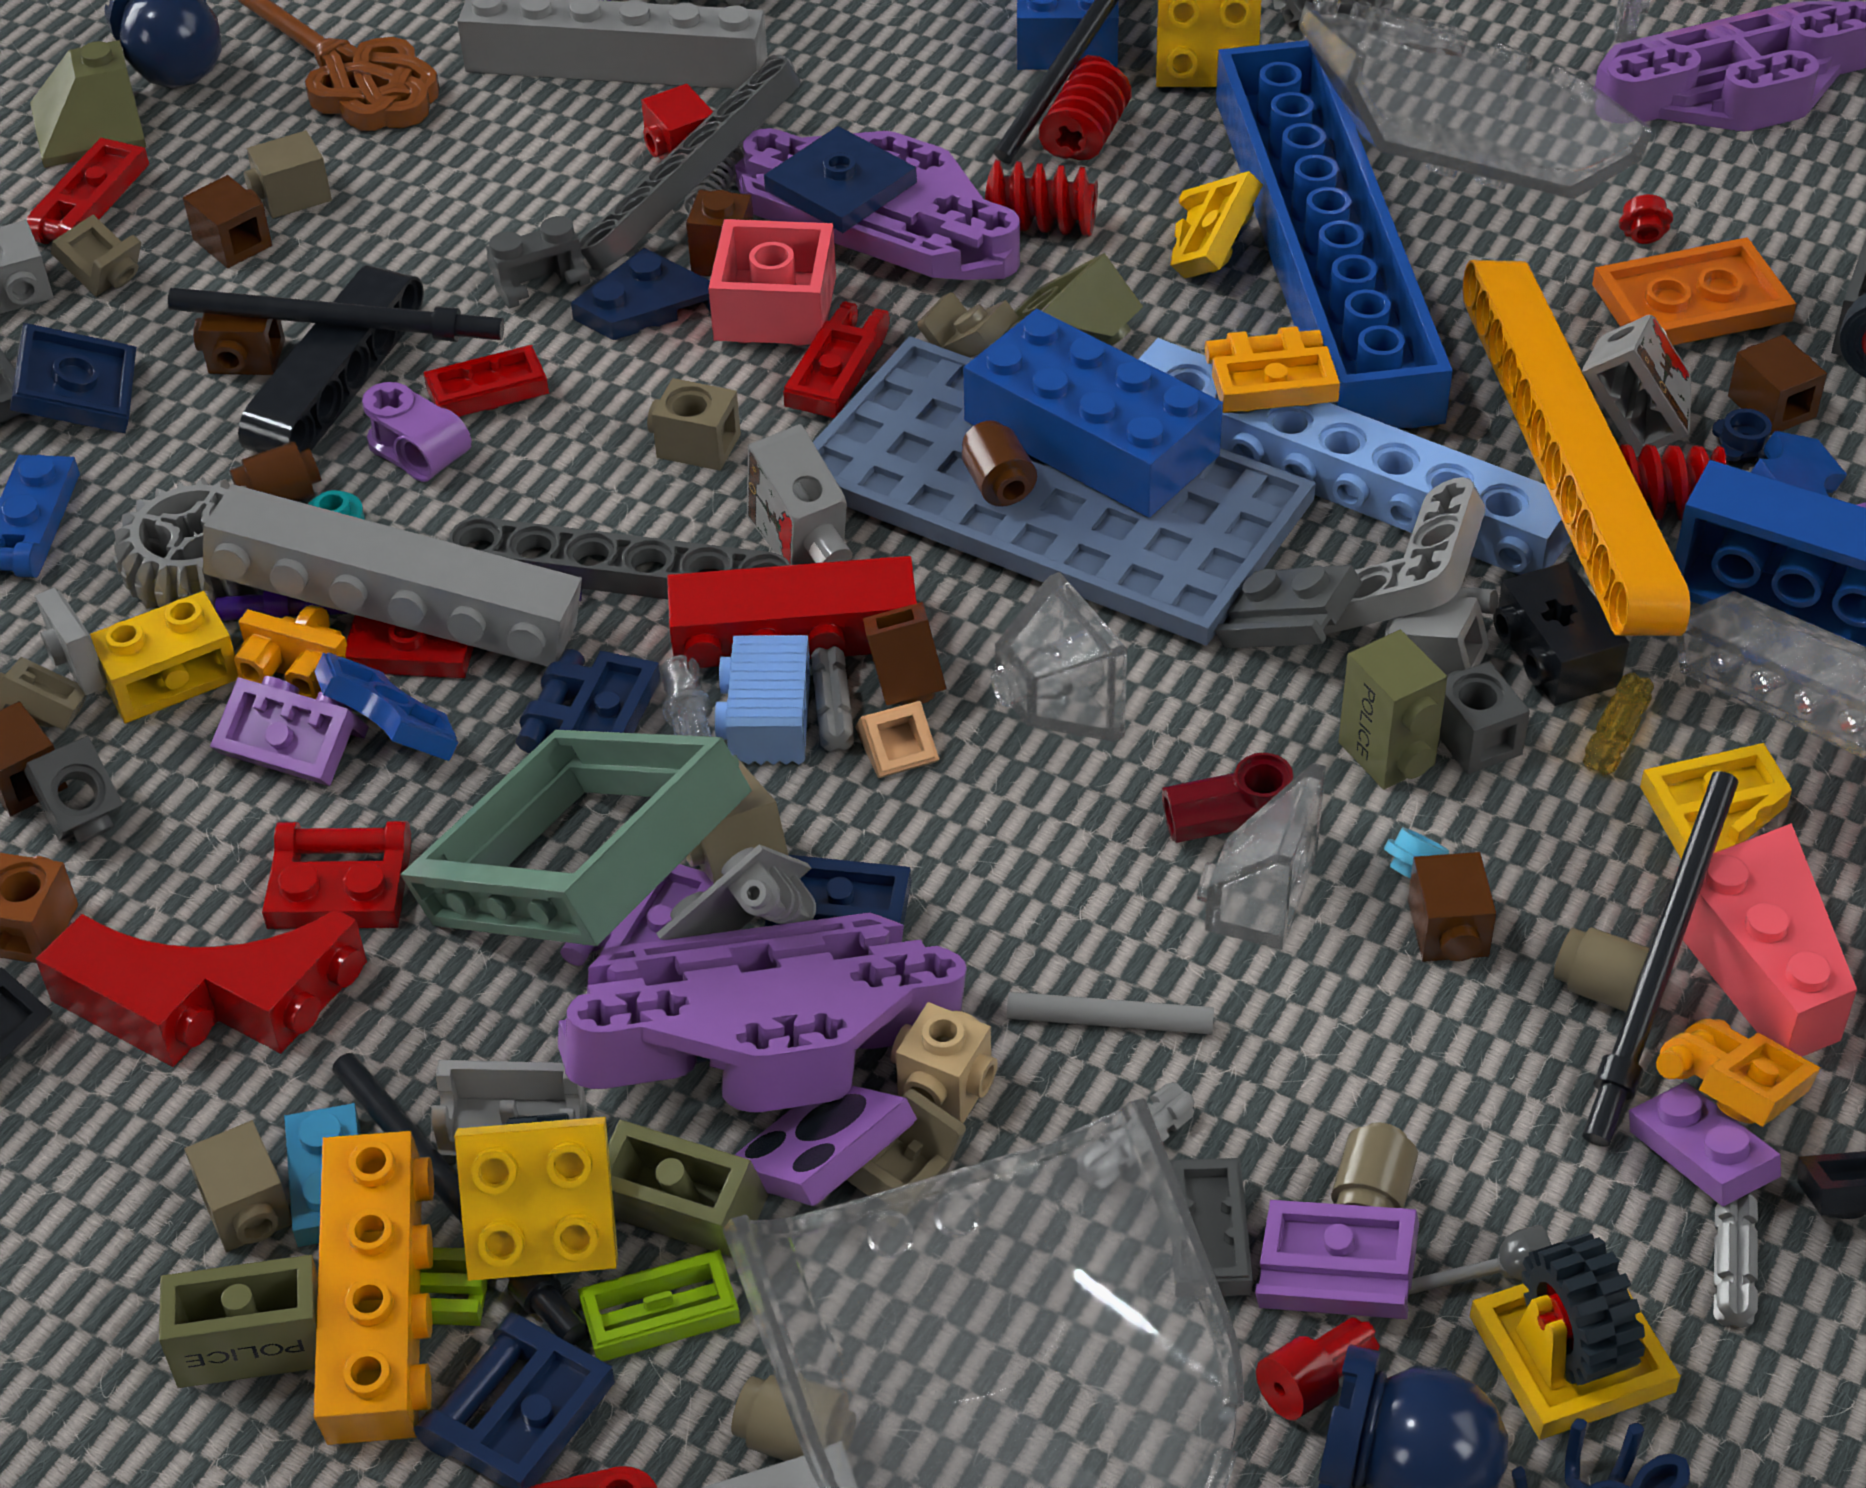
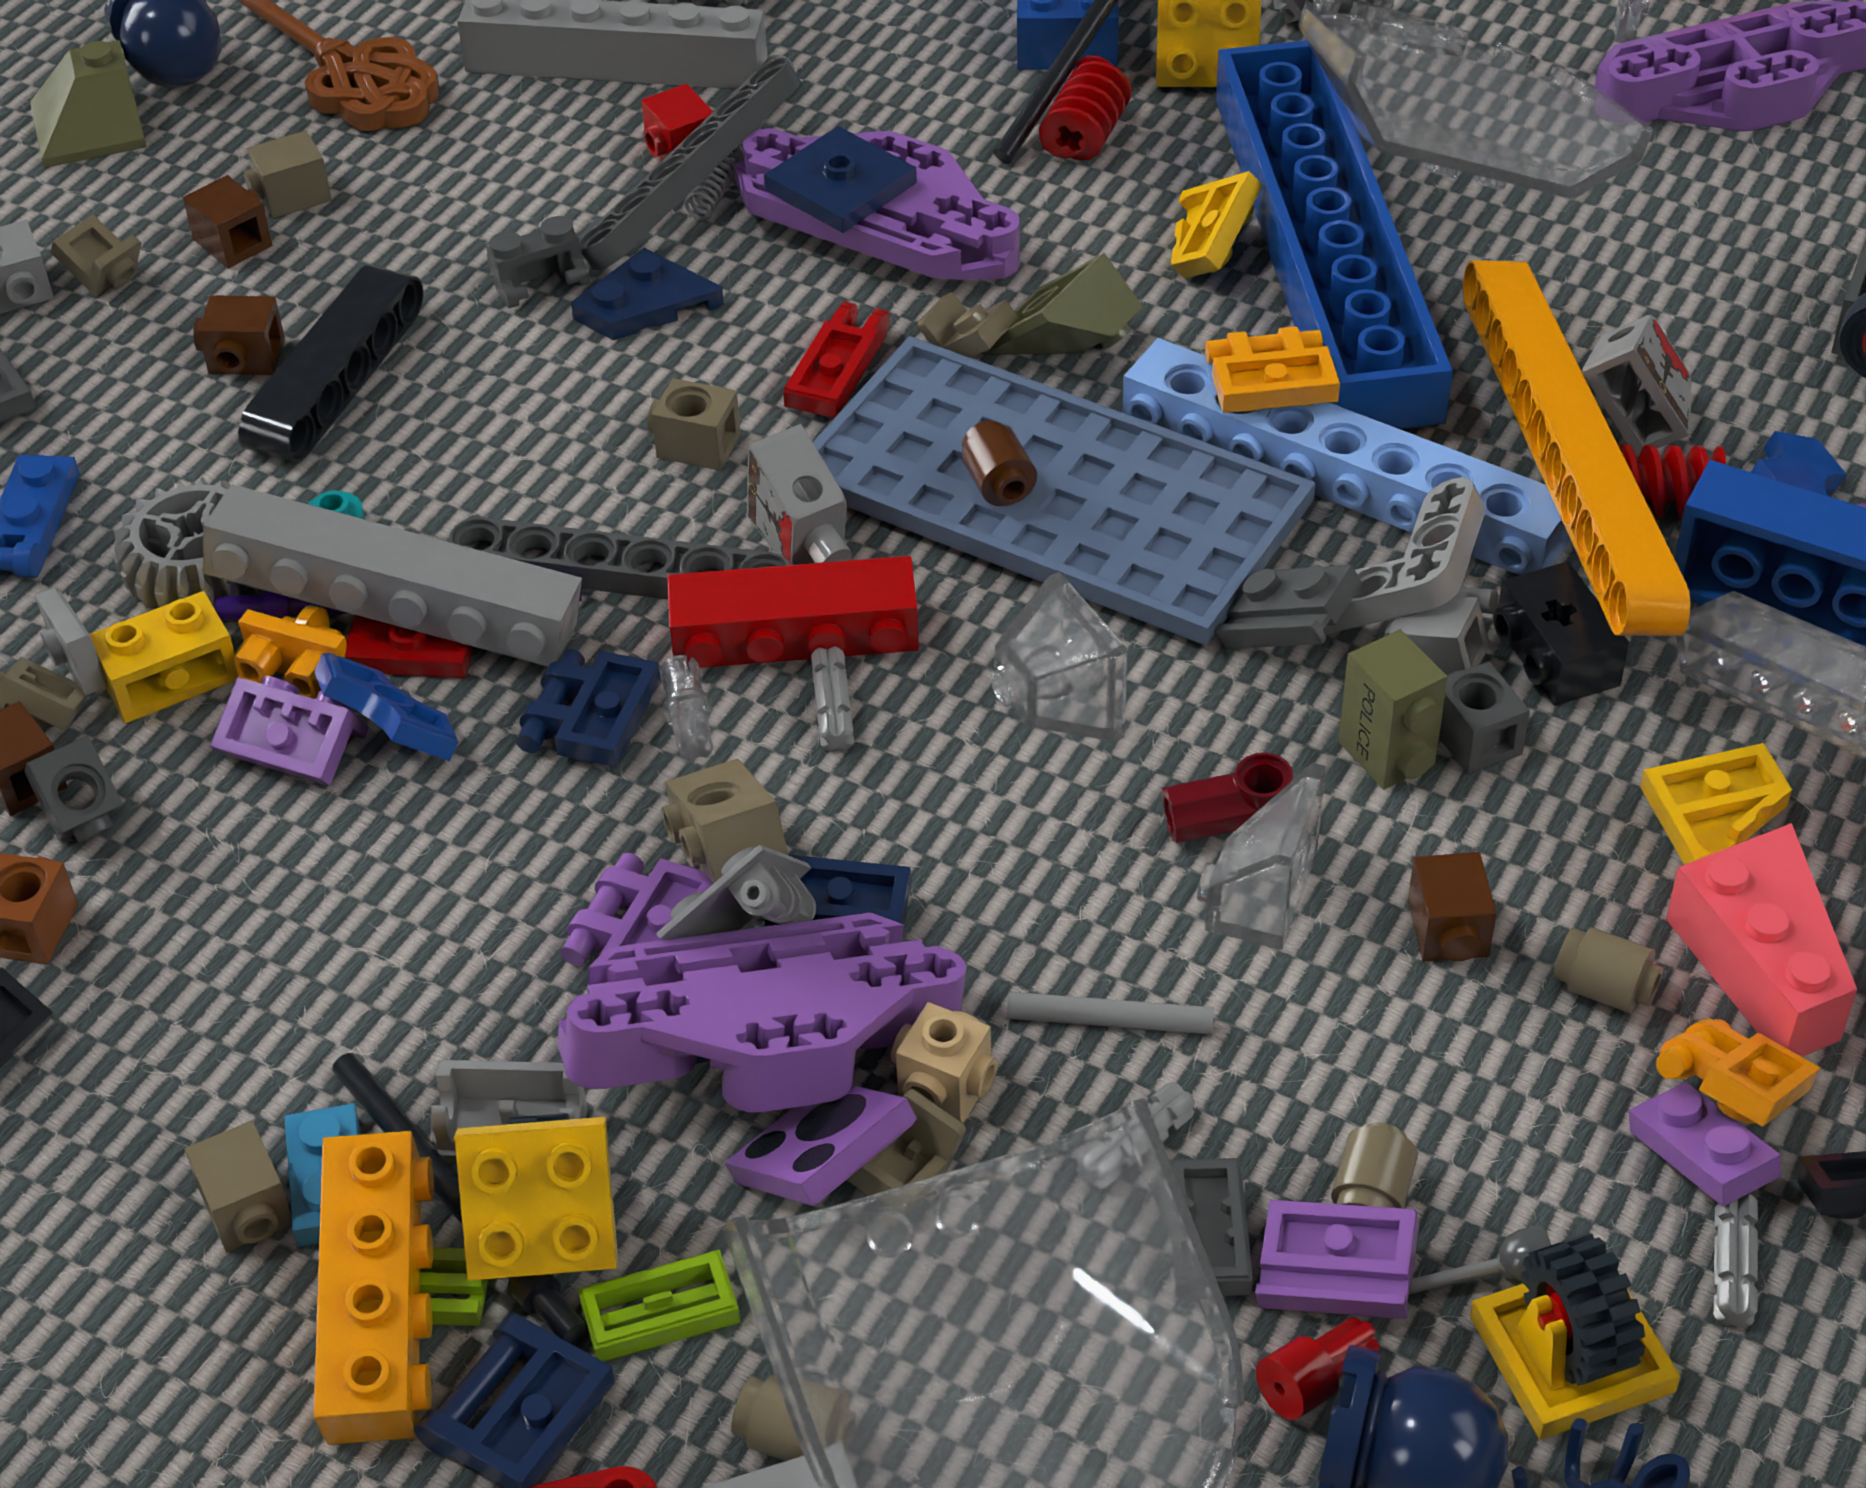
dark blue plate [10,323,137,434] -> none
red plate [27,137,150,244] -> none
red arch [35,909,367,1067] -> none
olive brick [159,1254,318,1388] -> none
black bar [168,288,504,342] -> none
reddish brown brick [229,441,322,502] -> none
red plate [262,821,411,929] -> none
medium lavender piece [362,382,472,482] -> none
sand green window [400,730,752,946] -> none
red plate [423,345,549,417] -> none
olive brick [608,1119,769,1260] -> none
reddish brown brick [686,190,754,277] -> none
coral brick [708,219,836,346] -> none
light blue brick [715,635,811,765] -> none
light nougat slope [856,701,939,778] -> none
reddish brown brick [863,602,947,706] -> none
blue brick [963,308,1223,518] -> none
red piece [985,159,1098,237] -> none
medium azure plate [1384,827,1450,879] -> none
black bar [1582,771,1739,1147] -> none
clear yellow axle [1583,672,1654,775] -> none
orange plate [1592,237,1797,345] -> none
red plate [1619,194,1674,244] -> none
dark blue plate [1712,408,1772,462] -> none
reddish brown brick [1728,334,1827,436] -> none

